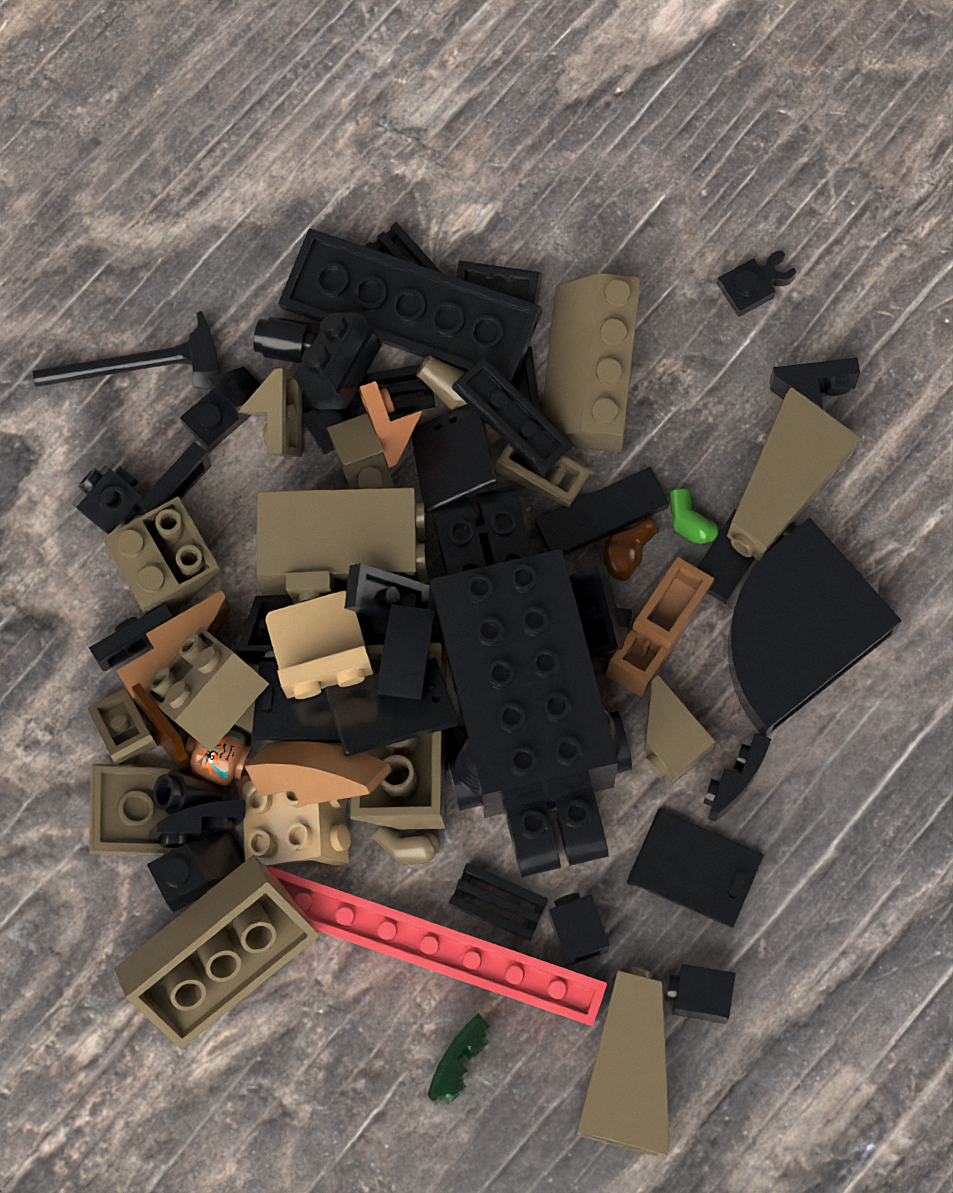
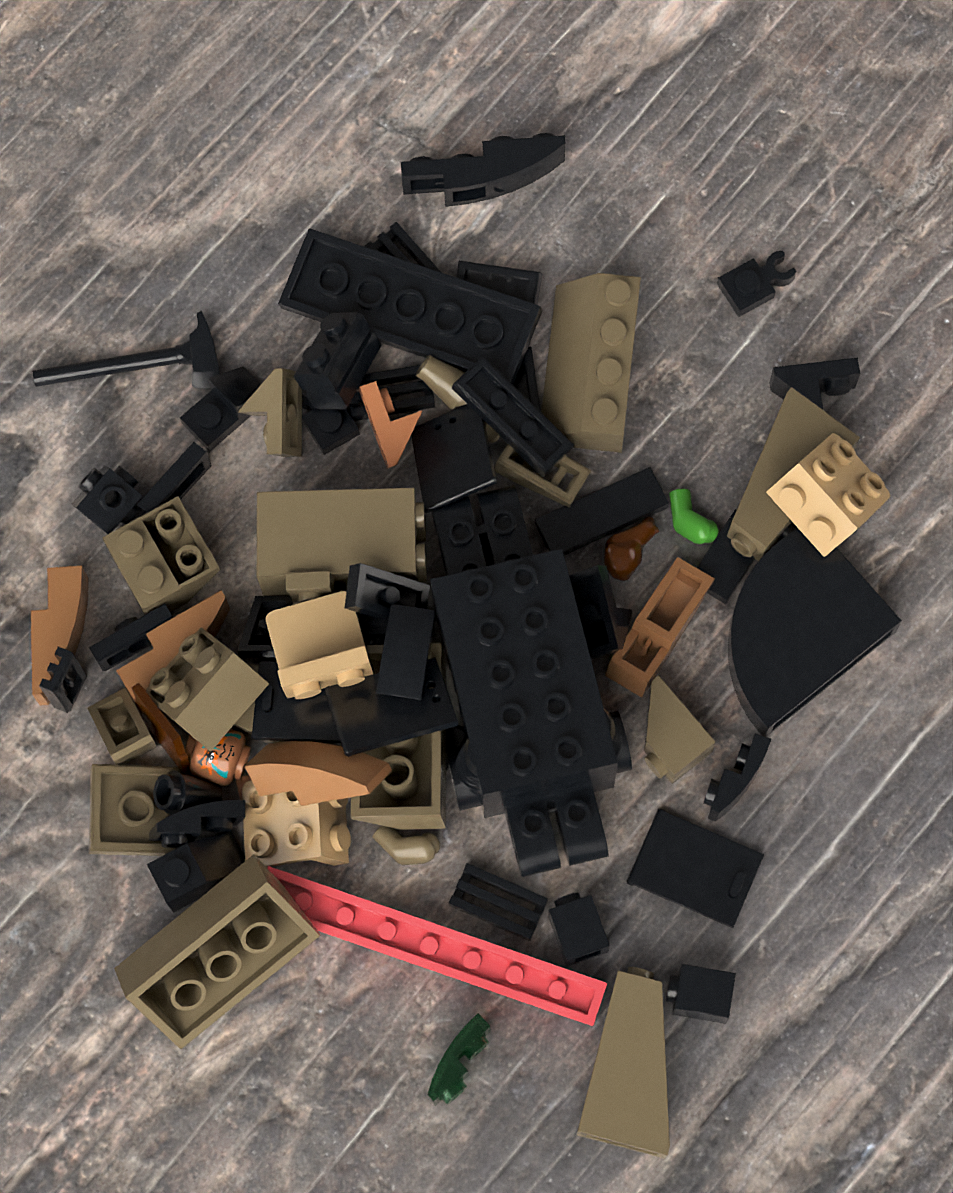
black brick [253,316,318,364] -> none
dark tan slope [327,413,395,489] -> none
none -> medium nougat slope [31,565,89,706]
none -> black tile [39,646,87,713]
none -> black slope [401,133,566,207]
none -> tan bracket [766,433,890,557]

